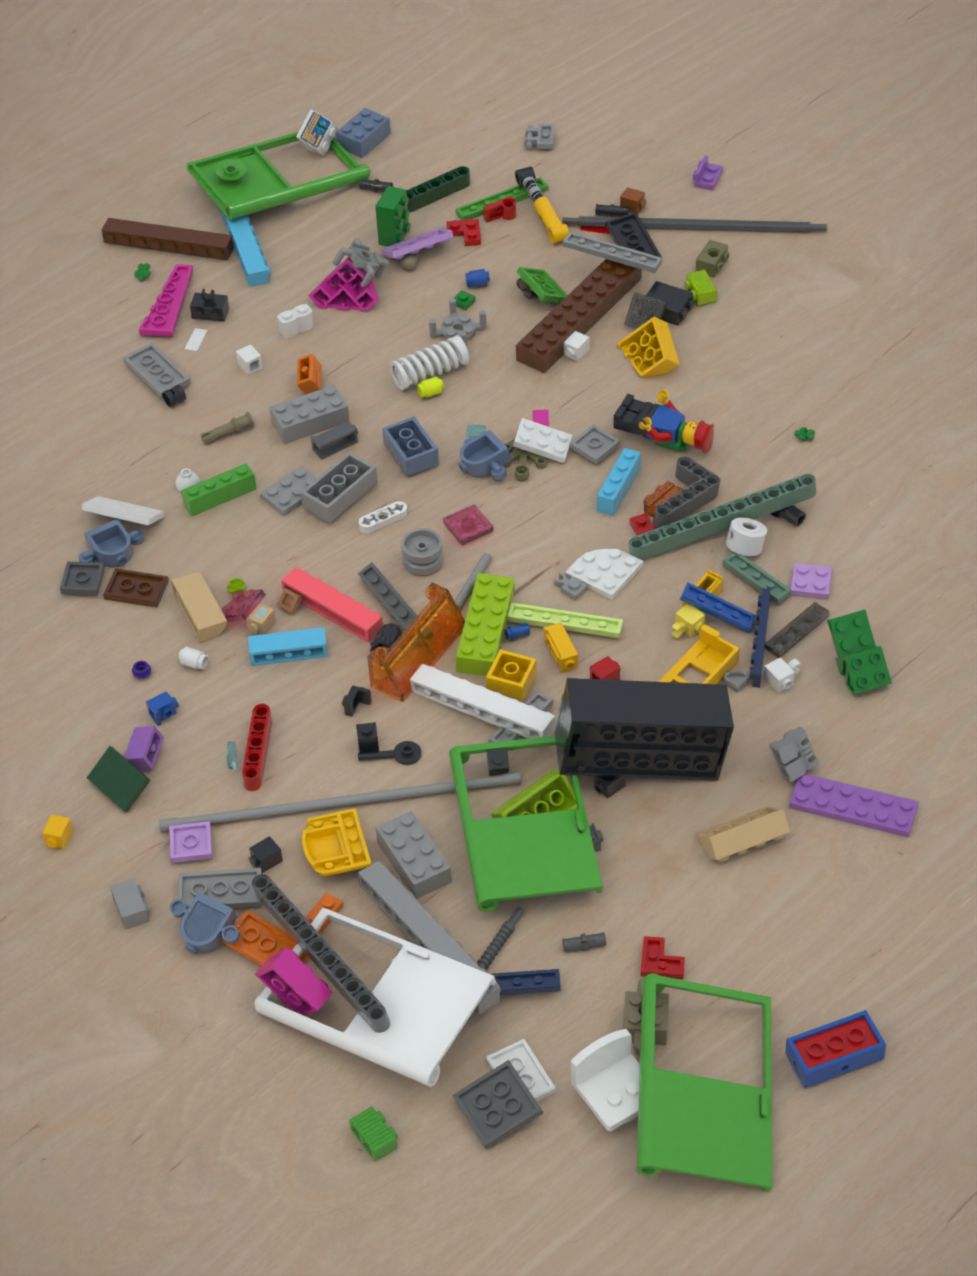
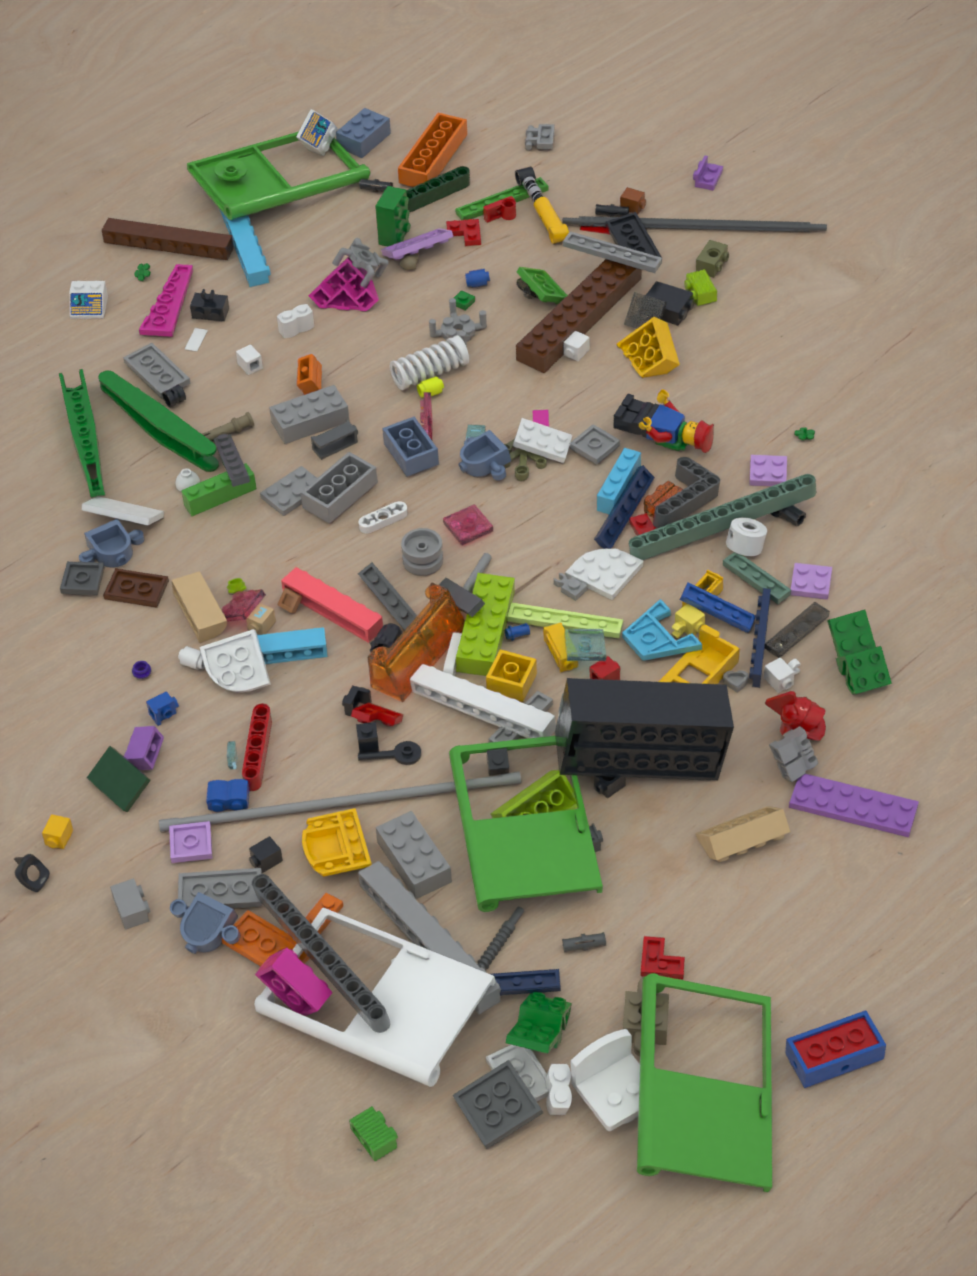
none -> black piece [14,854,50,892]
none -> green piece [59,369,105,498]
none -> slope [69,281,108,319]
none -> green piece [98,370,219,472]
none -> white plate [200,629,271,693]
none -> blue brick [206,779,250,812]
none -> dark grey plate [214,434,250,487]
none -> red plate [351,702,404,726]
none -> orange brick [398,112,468,187]
none -> clear pink plate [420,392,433,441]
none -> dark grey tile [433,577,485,617]
none -> white beam [443,632,462,676]
none -> green piece [506,992,572,1054]
none -> white brick [545,1064,572,1115]
none -> clear light blue plate [564,629,606,661]
none -> dark blue plate [594,465,655,549]
none -> medium azure wing [622,599,702,661]
none -> lavender plate [750,455,787,486]
none -> red helmet [765,691,826,741]

